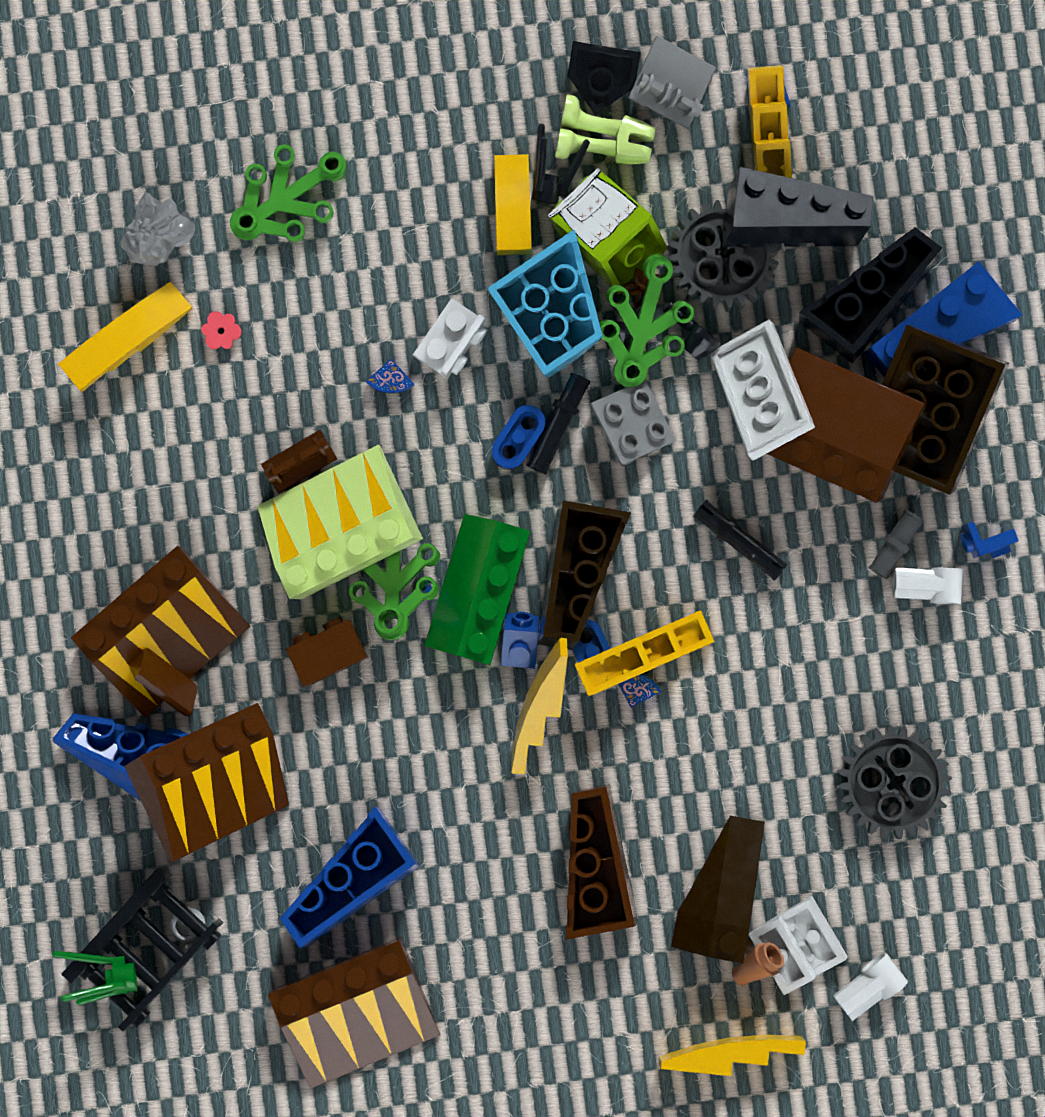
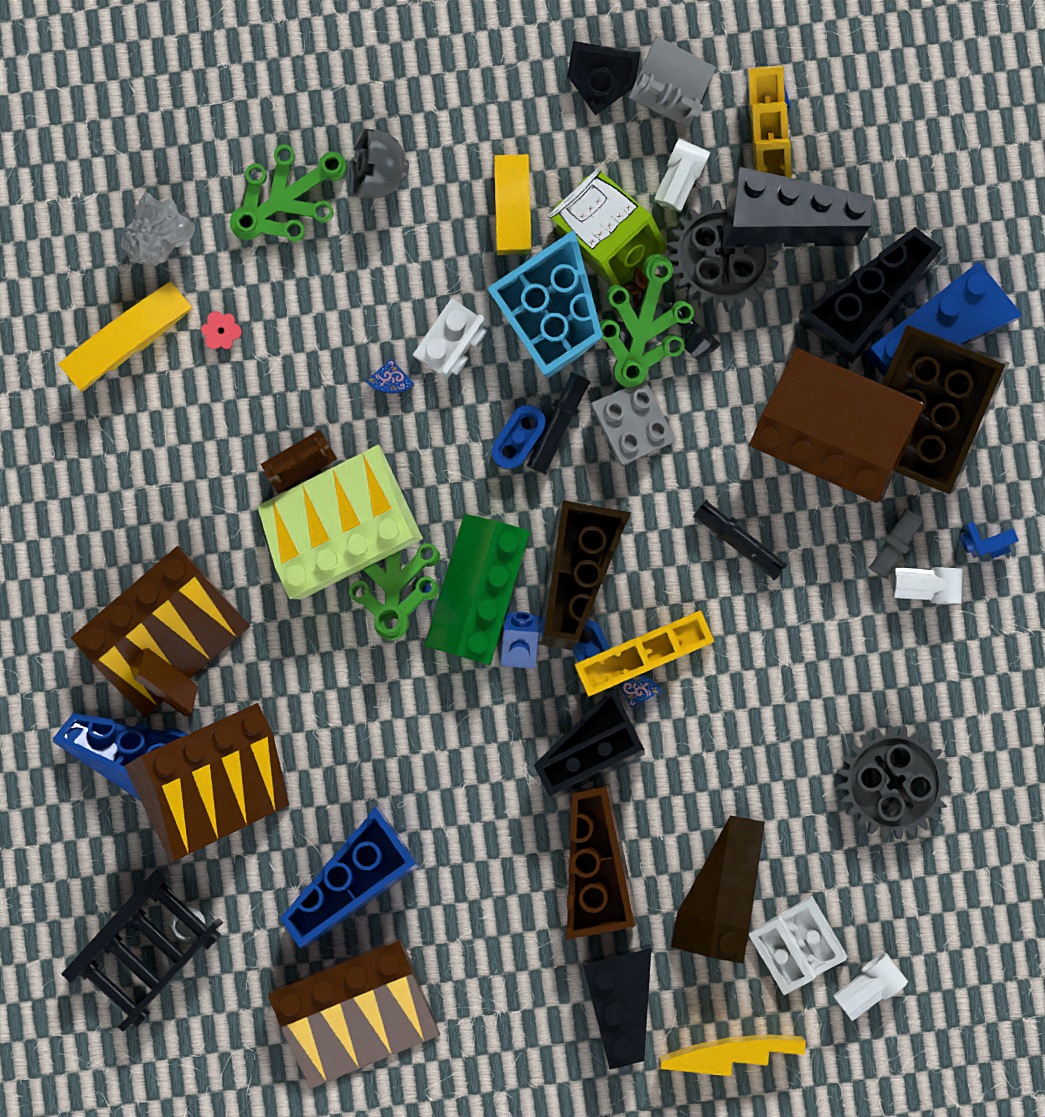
green plant [52,951,137,1005] -> none
reddish brown brick [286,617,369,687] -> none
yellow slope [511,638,568,774] -> none
black plant [531,123,590,205] -> none
yellowish green piece [555,95,656,165] -> none
white piece [710,319,815,461] -> none
nougat cone [732,942,784,986] -> none
none -> dark grey cylinder [350,128,409,199]
none -> black wedge [534,687,645,801]
none -> black wedge [582,944,652,1070]
none -> white piece [654,138,711,213]

